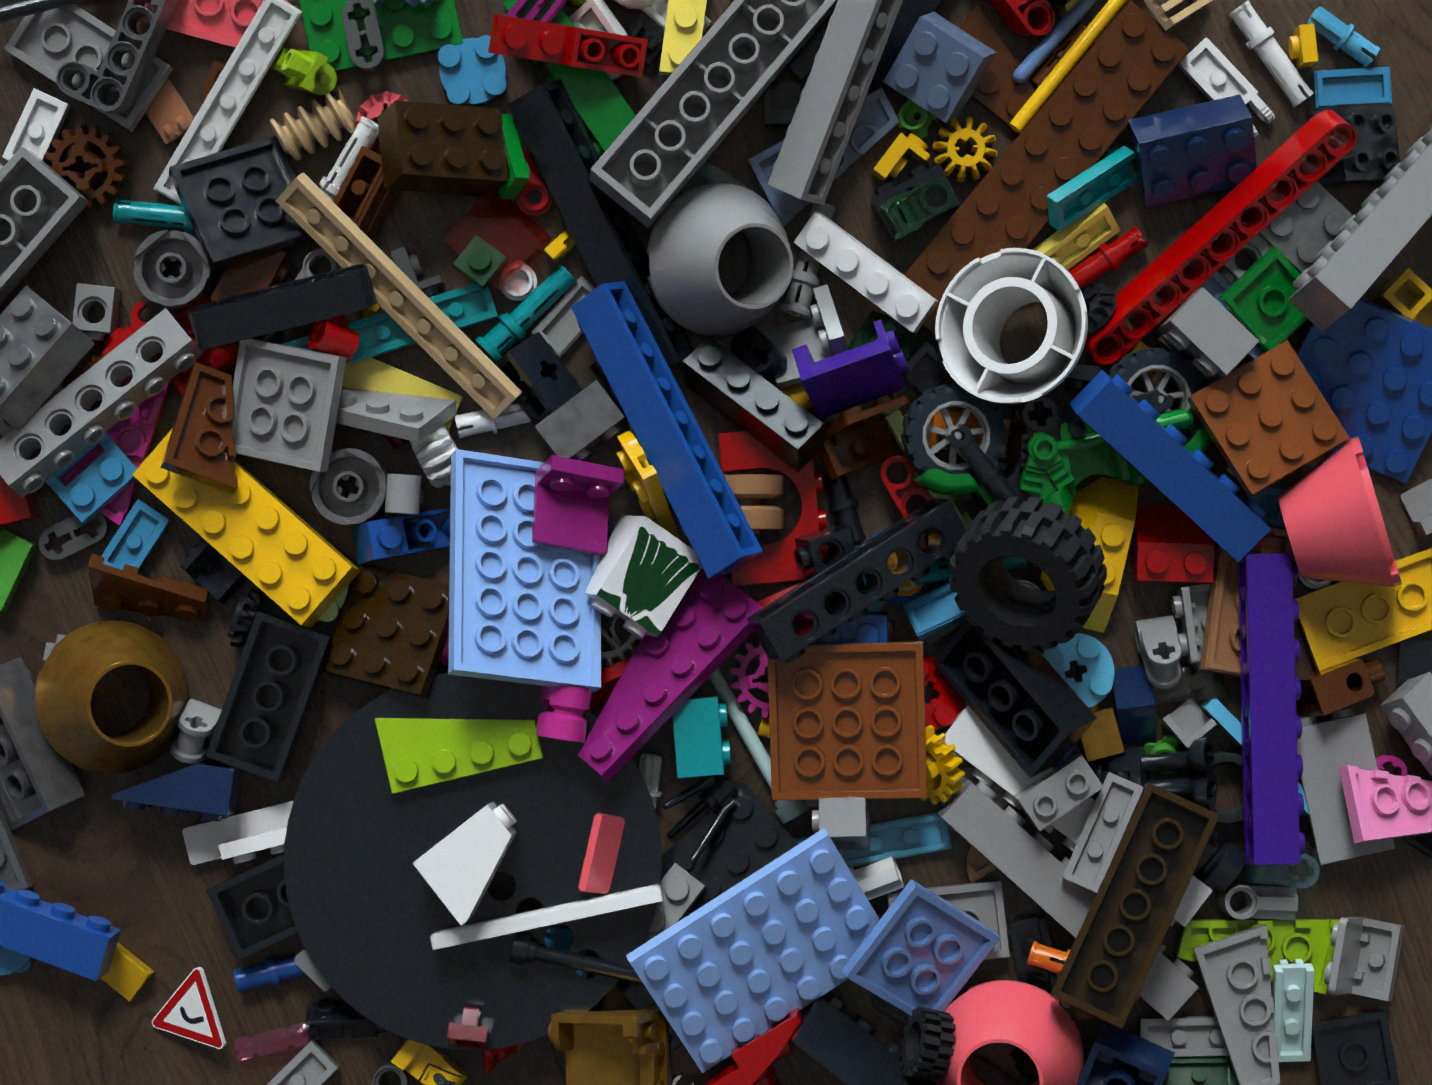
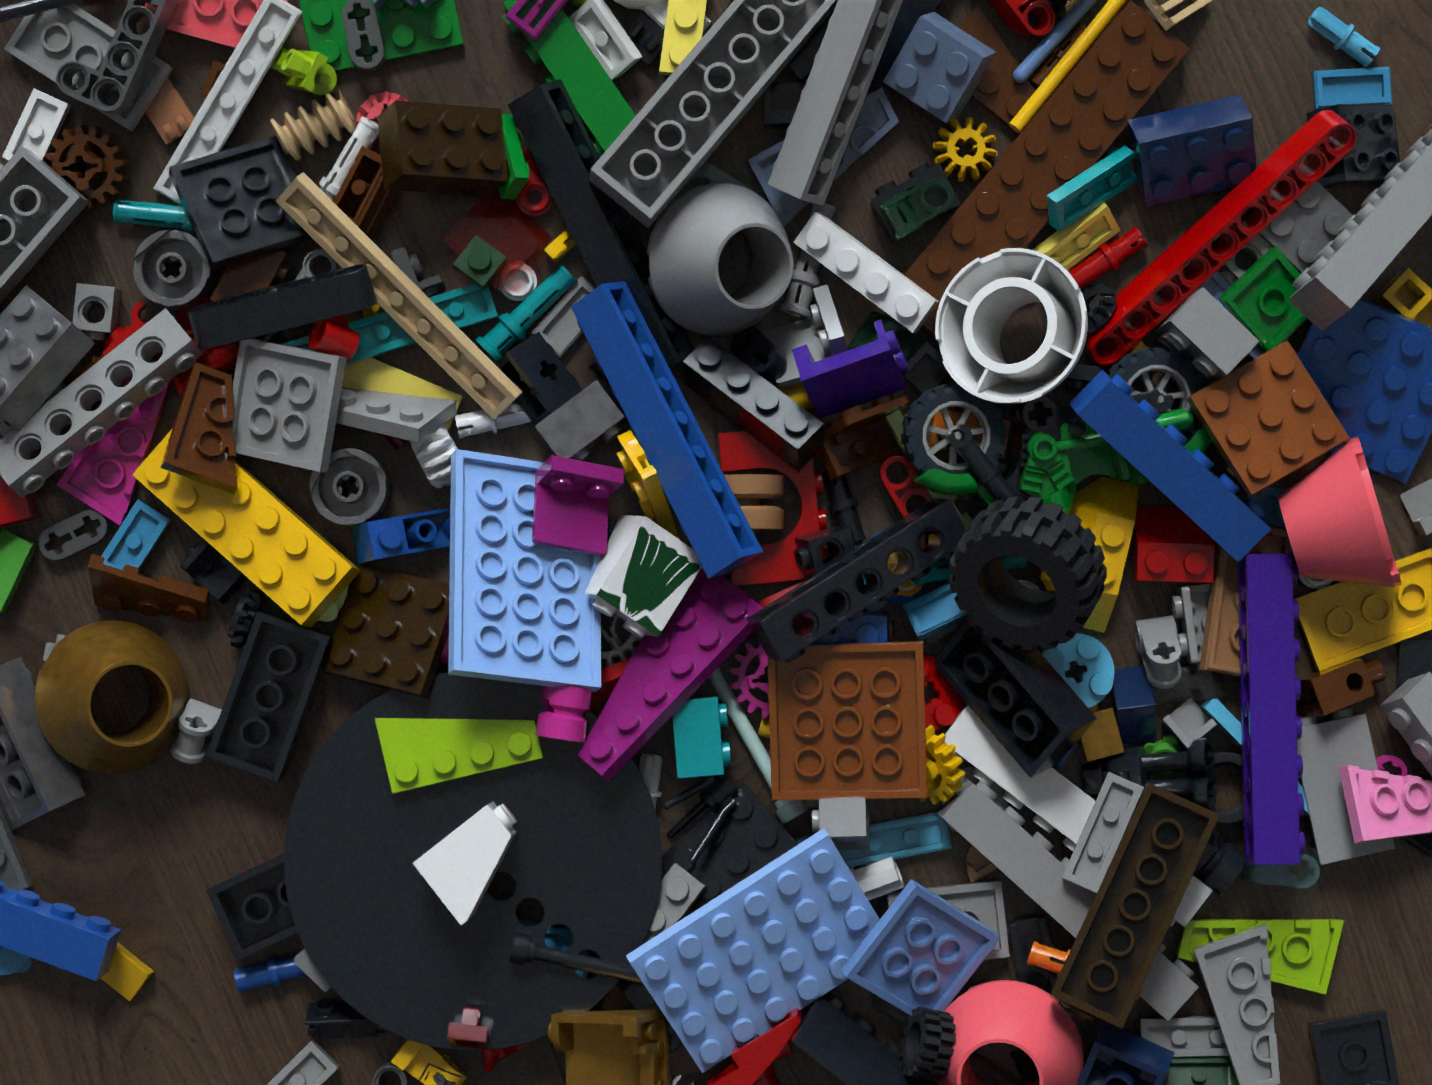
dark azure plate [45,433,137,524] -> none
dark blue slope [112,760,244,821] -> none
piece [152,967,226,1049] -> none
white bracket [182,800,294,865] -> none
clear pink axle [234,1023,309,1061] -> none
light grey piece [385,474,425,515] -> none
white tile [430,884,664,950] -> none
dark azure piece [438,35,507,105] -> none
red slope [488,14,648,77] -> none
coral slope [578,812,625,894] -> none
yellow bracket [871,133,931,182] -> none
bright green plate [897,99,938,139] -> none
light grey brick [1014,753,1104,831] -> none
white hinge [1177,38,1275,138] -> none
light grey piece [1217,882,1298,920] -> none
white pin [1228,0,1314,108] -> none
light aqua hinge [1272,959,1314,1062] -> none
yellow plate [1288,24,1318,69] -> none
light grey bracket [1324,917,1405,1001] -> none

